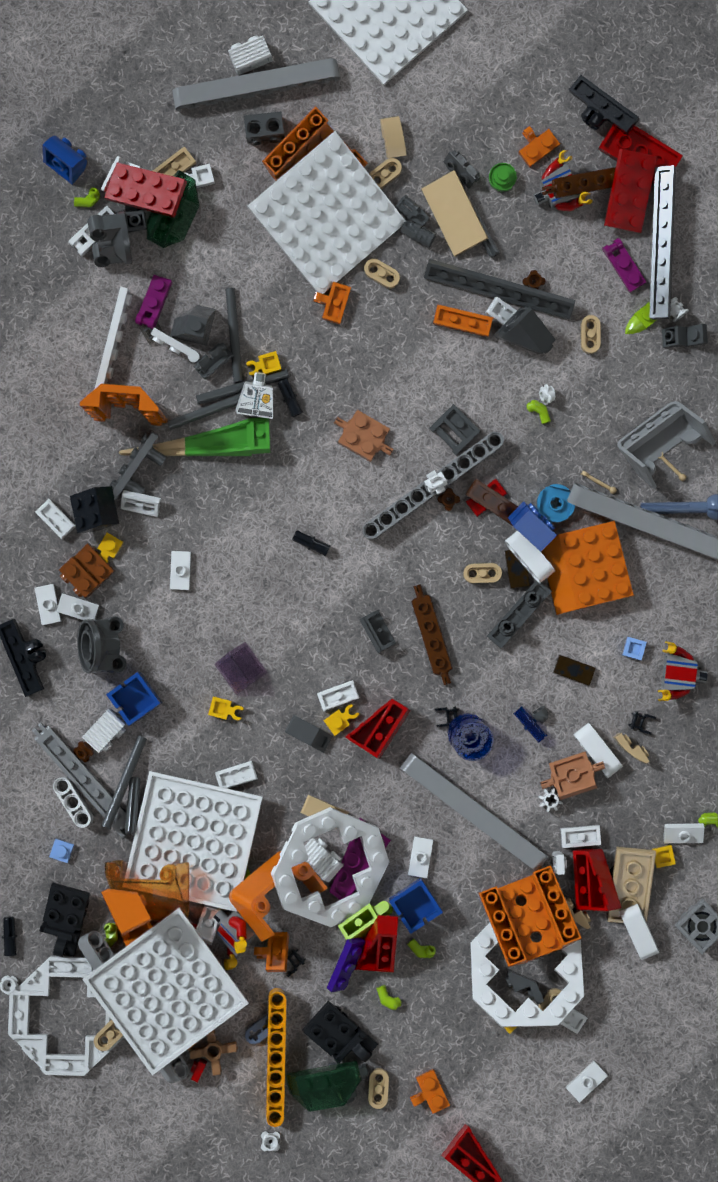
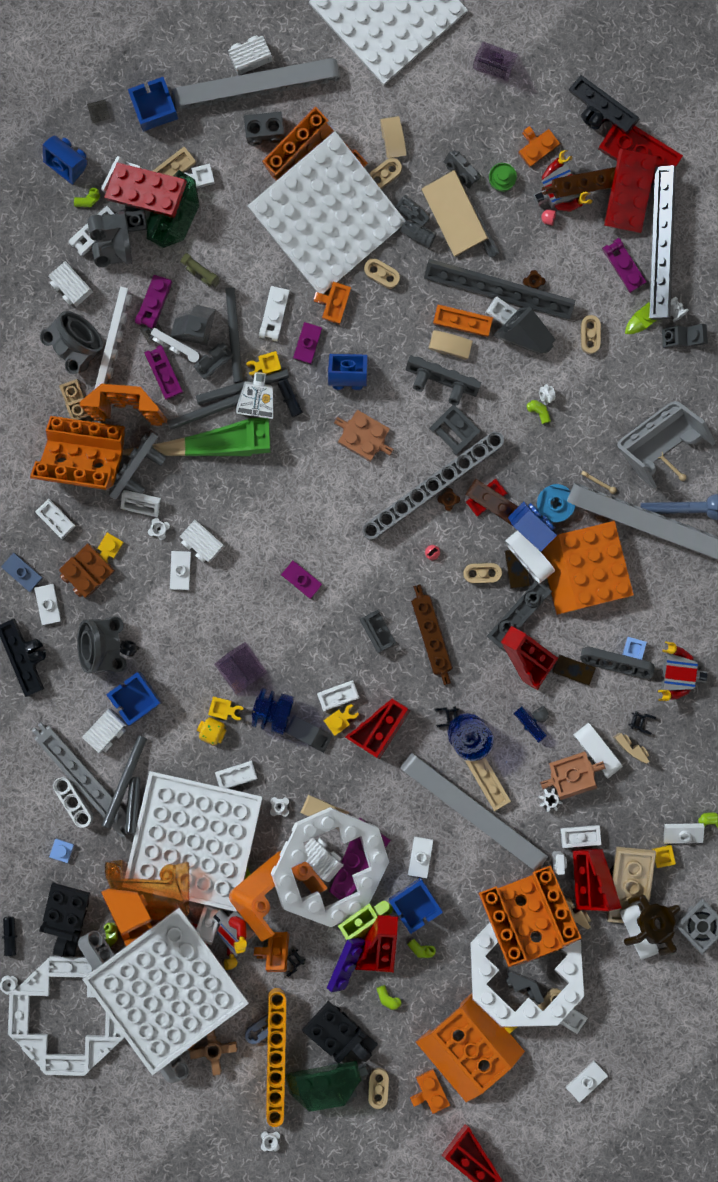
white plate [56,593,99,620] -> none
black brick [70,486,119,533] -> none
reddish brown plate [73,741,94,762] -> none
tan plate [94,1019,123,1051] -> none
red plate [190,1058,207,1083] -> none
black axle [292,531,331,556] -> none
white gear [424,470,448,495] -> none
none -> sand blue plate [1,553,43,592]
none -> orange slope [30,416,125,490]
none -> dark grey piece [40,311,103,374]
none -> white brick [49,261,93,307]
none -> tan slope [59,379,90,420]
none -> clear smoke tile [87,99,111,123]
none -> black plate [120,640,139,656]
none -> blue piece [128,77,178,132]
none -> magenta plate [144,345,183,400]
none -> white plate [148,518,170,540]
none -> olive plate [180,253,220,288]
none -> white brick [180,520,225,563]
none -> yellow head [197,717,227,746]
none -> clear blue wheel [251,688,294,735]
none -> white plate [259,286,290,342]
none -> white plate [270,797,289,817]
none -> magenta plate [281,560,322,599]
none -> magenta plate [293,322,322,364]
none -> blue brick [328,354,367,390]
none -> dark grey plate [405,355,482,405]
none -> orange slope [415,993,525,1102]
none -> coral hinge [425,545,440,560]
none -> tan slope [428,330,473,360]
none -> tan plate [465,751,511,811]
none -> clear purple slope [473,42,518,81]
none -> red wedge [501,626,558,690]
none -> coral hinge [541,210,556,226]
none -> dark grey beam [580,647,655,679]
none -> dark brown plate [624,894,680,956]

